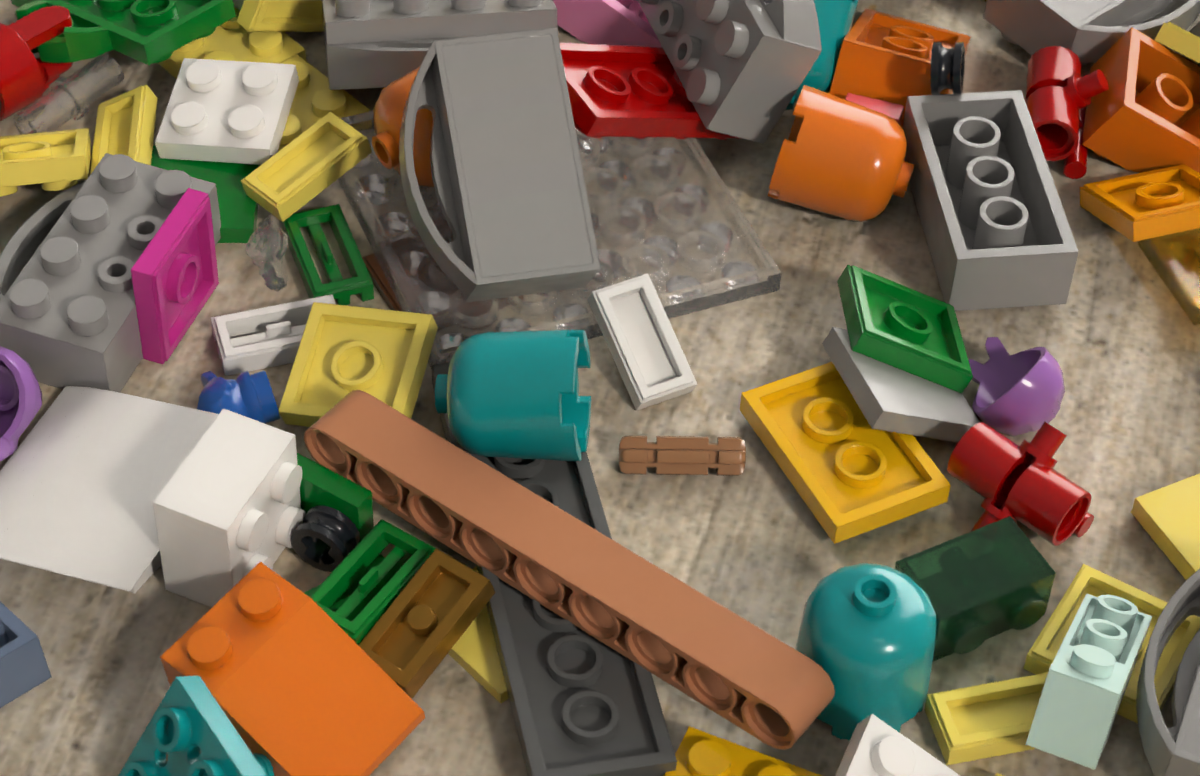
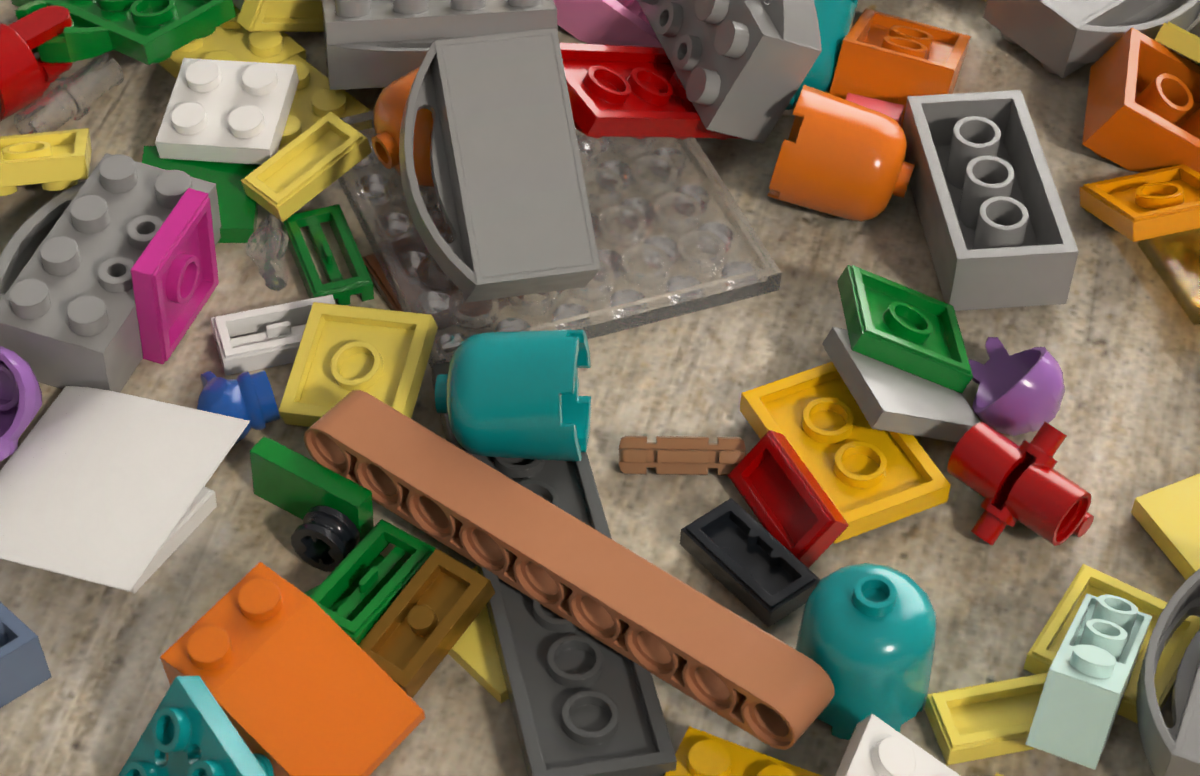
light yellow tile [89,84,158,176] -> none
white brick [153,408,306,608] -> none
white tile [588,273,697,411] -> none
clear green brick [895,516,1056,662] -> none
black bush [930,42,965,96] -> none
red pin [1024,46,1109,179] -> none
none -> black plate [680,498,821,628]
none -> red tile [728,430,849,568]

